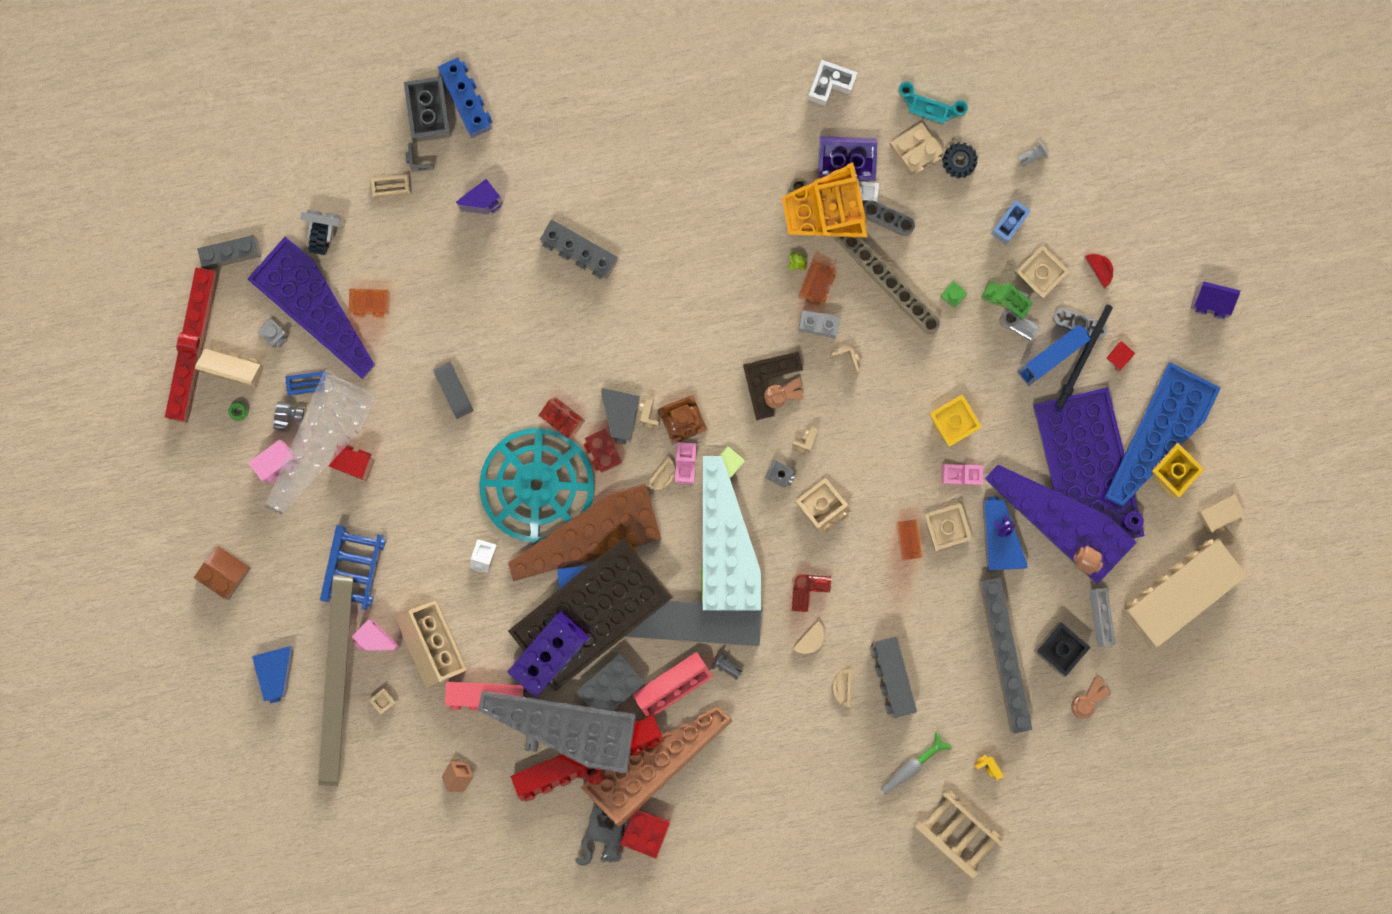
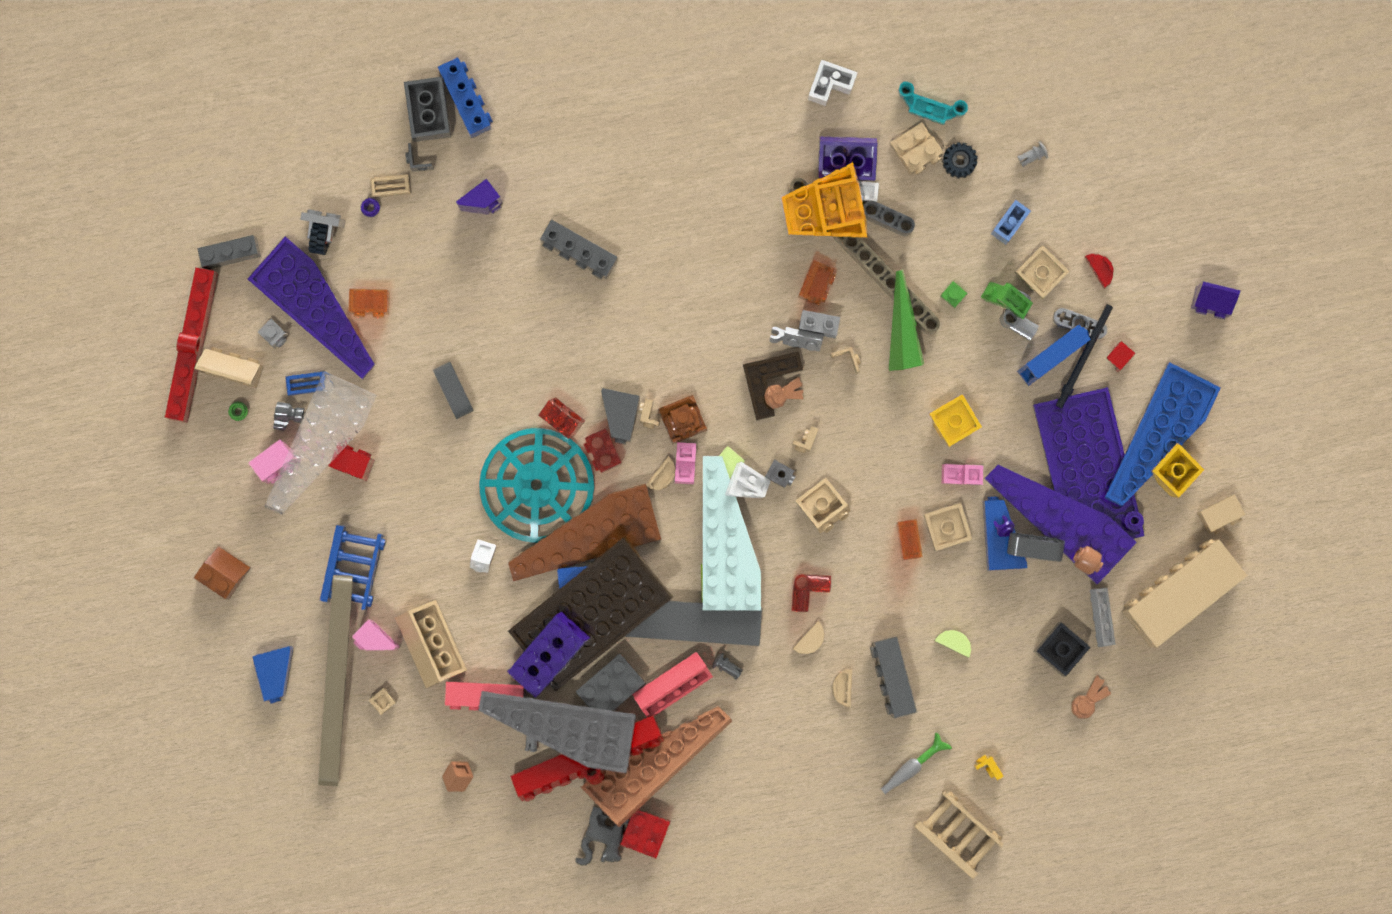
lime plant [788,252,807,271] -> none
dark grey brick [979,578,1033,734] -> none
none -> dark purple plate [361,198,380,217]
none -> white wing [725,462,770,499]
none -> light grey plate [769,327,824,352]
none -> bright green wedge [889,270,924,371]
none -> yellowish green tile [934,630,971,658]
none -> dark grey beam [1007,533,1065,562]

